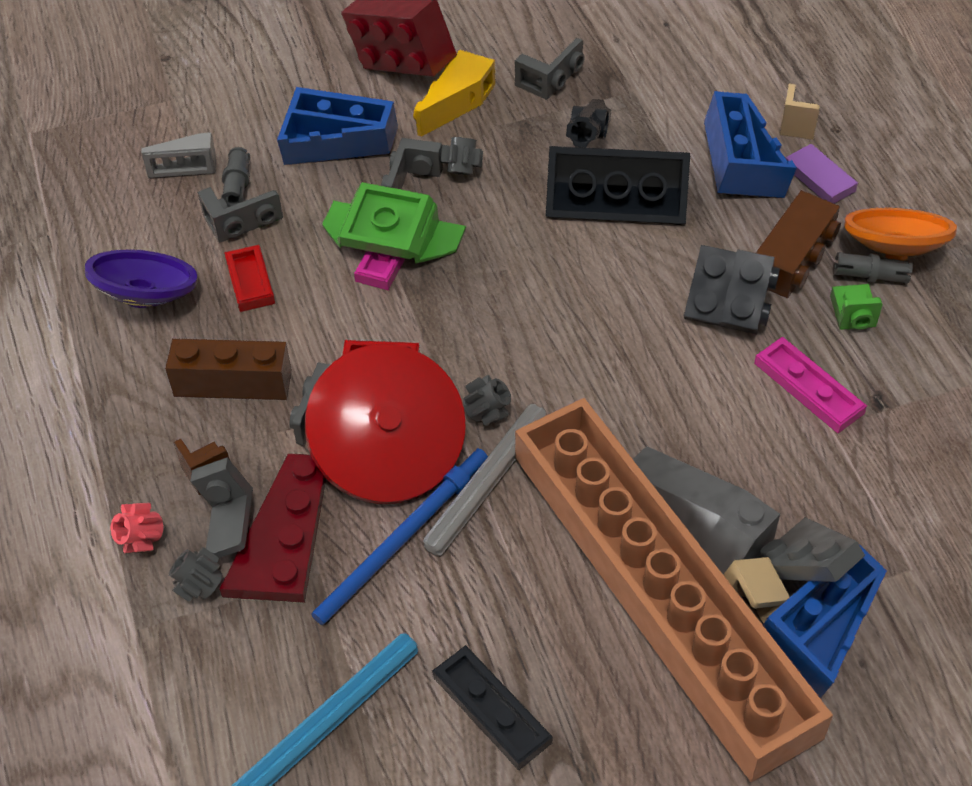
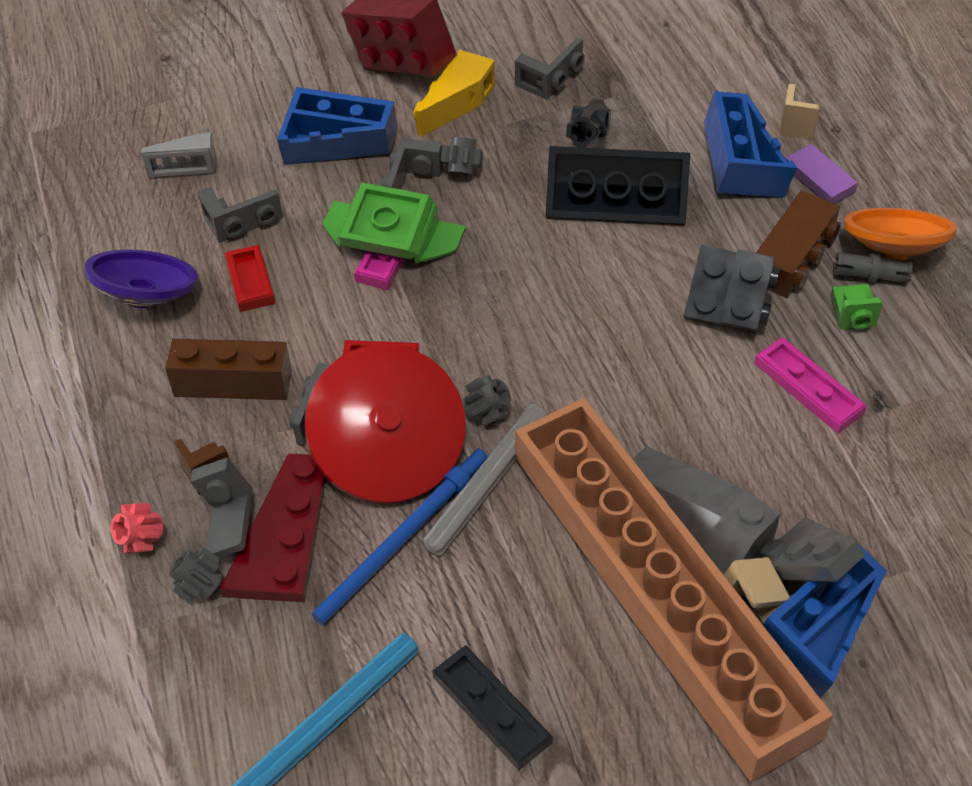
dark grey pin [221,147,250,207] -> none

